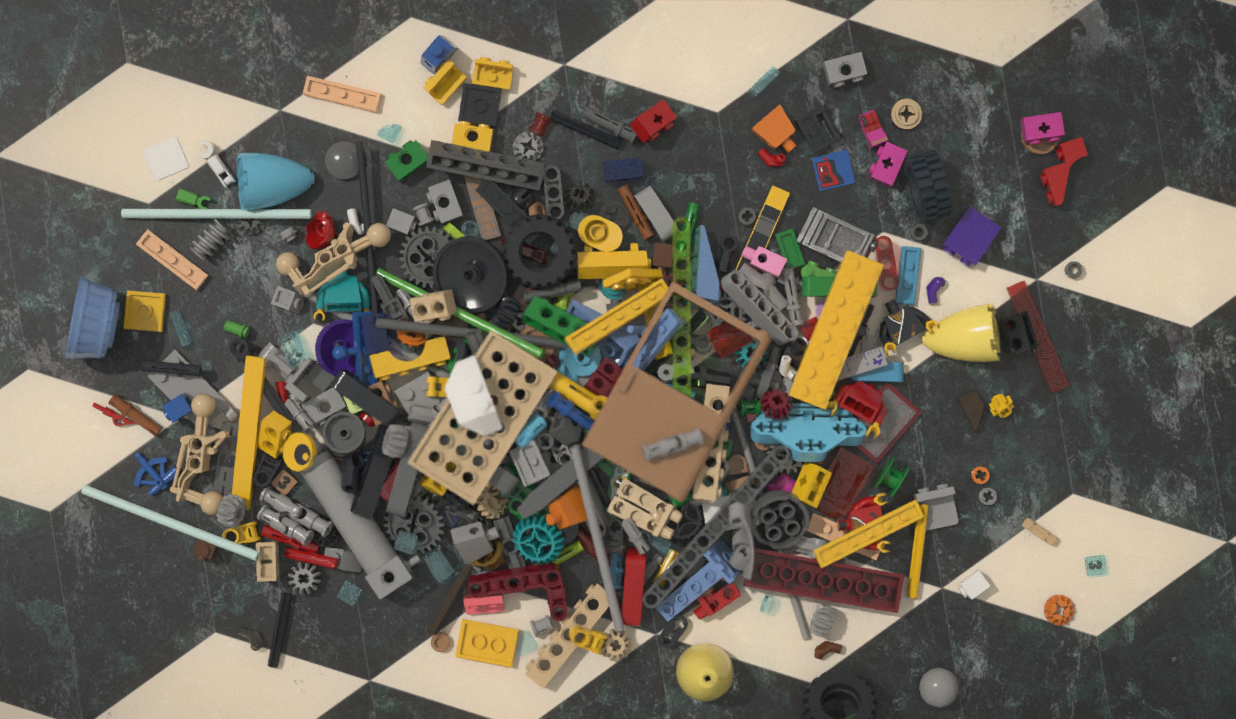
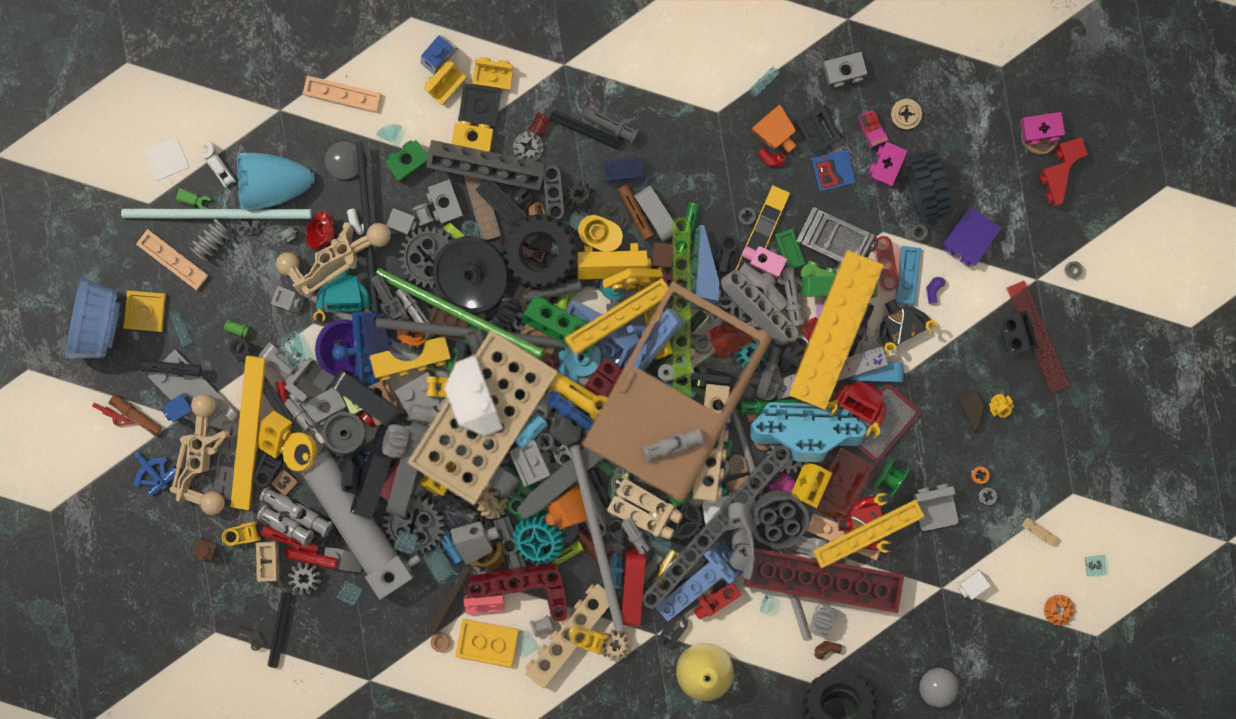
light aqua piece [81,485,260,561] -> none
light grey gear [216,494,247,528] -> none
tan brick [409,289,457,323] -> none
red brick [630,99,677,143] -> none
dark red gear [760,388,793,422] -> none
white arm [779,355,796,381] -> none
yellow axle [907,504,929,599] -> none
light yellow cylinder [922,303,1001,362] -> none
none -> dark azure axle [441,528,464,566]

